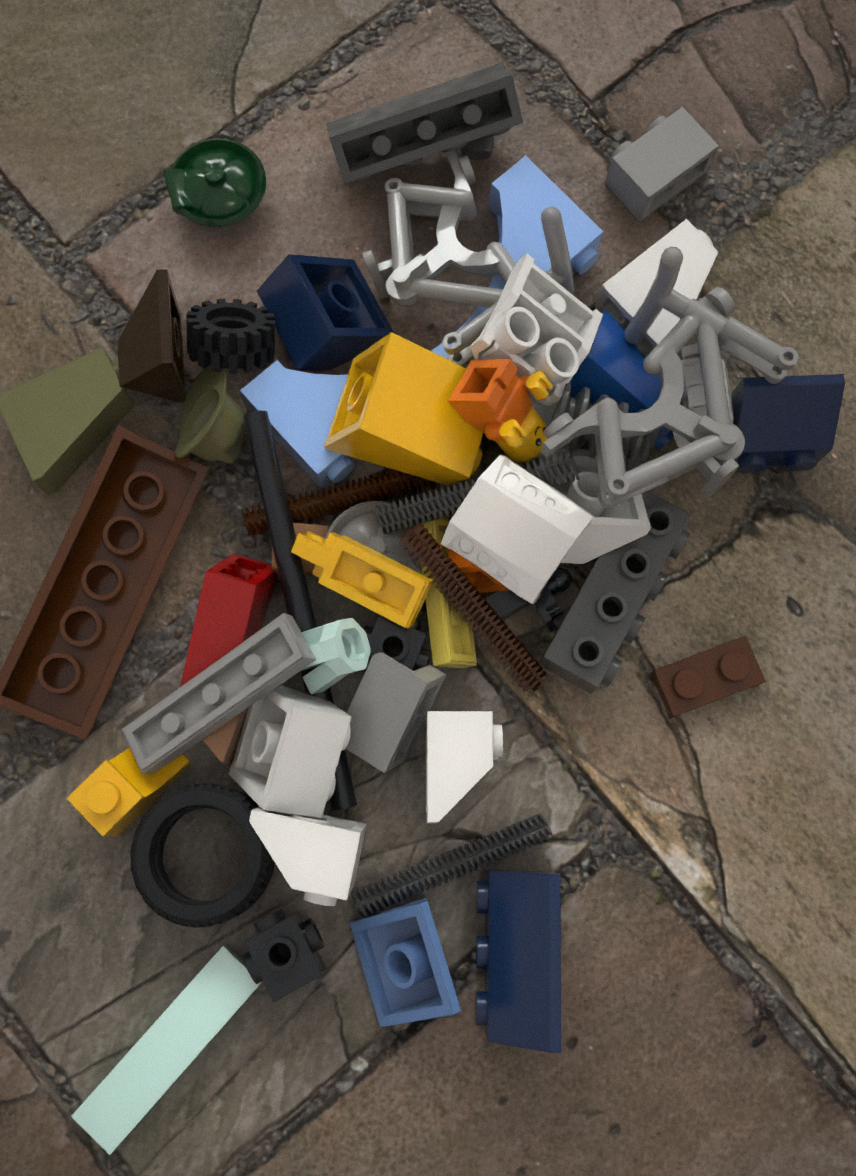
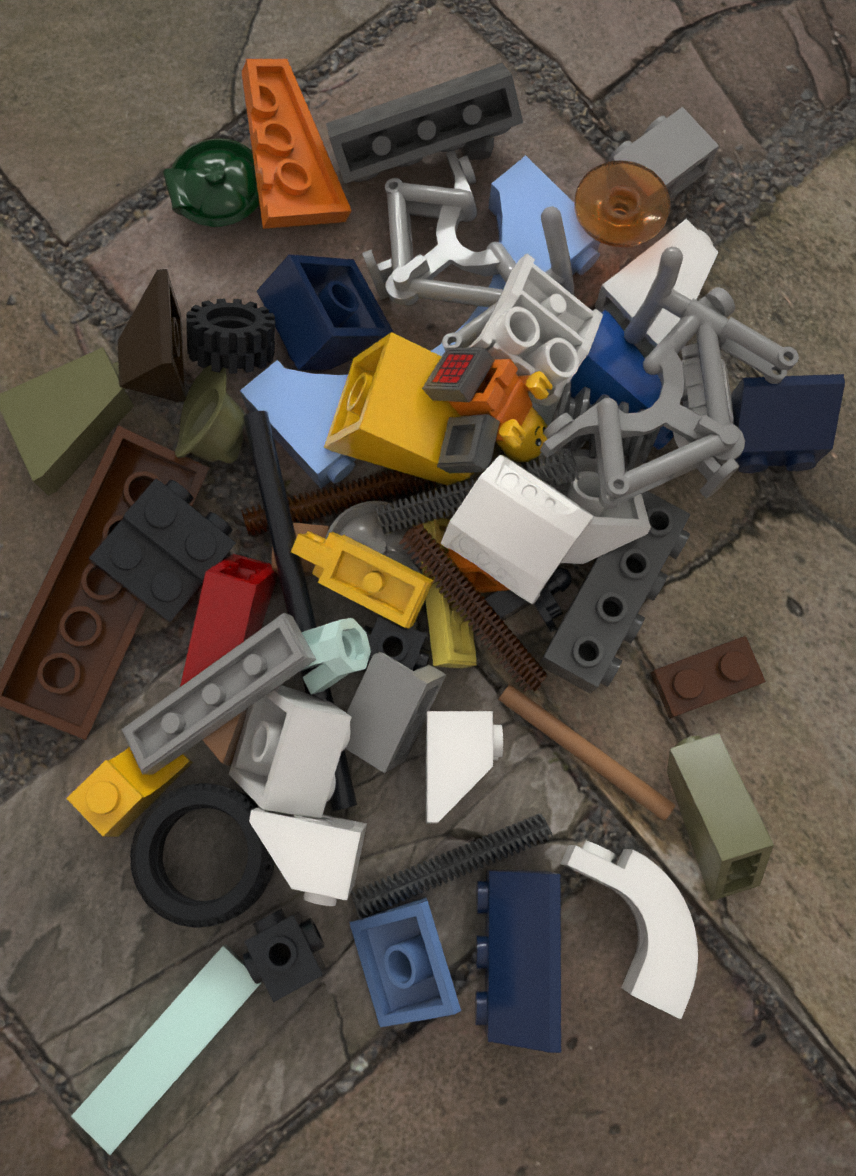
none -> black plate [89,478,236,623]
none -> orange wing [242,59,352,229]
none -> dark grey tile [422,348,495,402]
none -> dark grey tile [437,414,500,473]
none -> medium nougat bar [498,684,675,821]
none -> white arch [561,840,698,1019]
none -> clear orange dish [574,160,670,248]
none -> olive slope [667,733,774,901]

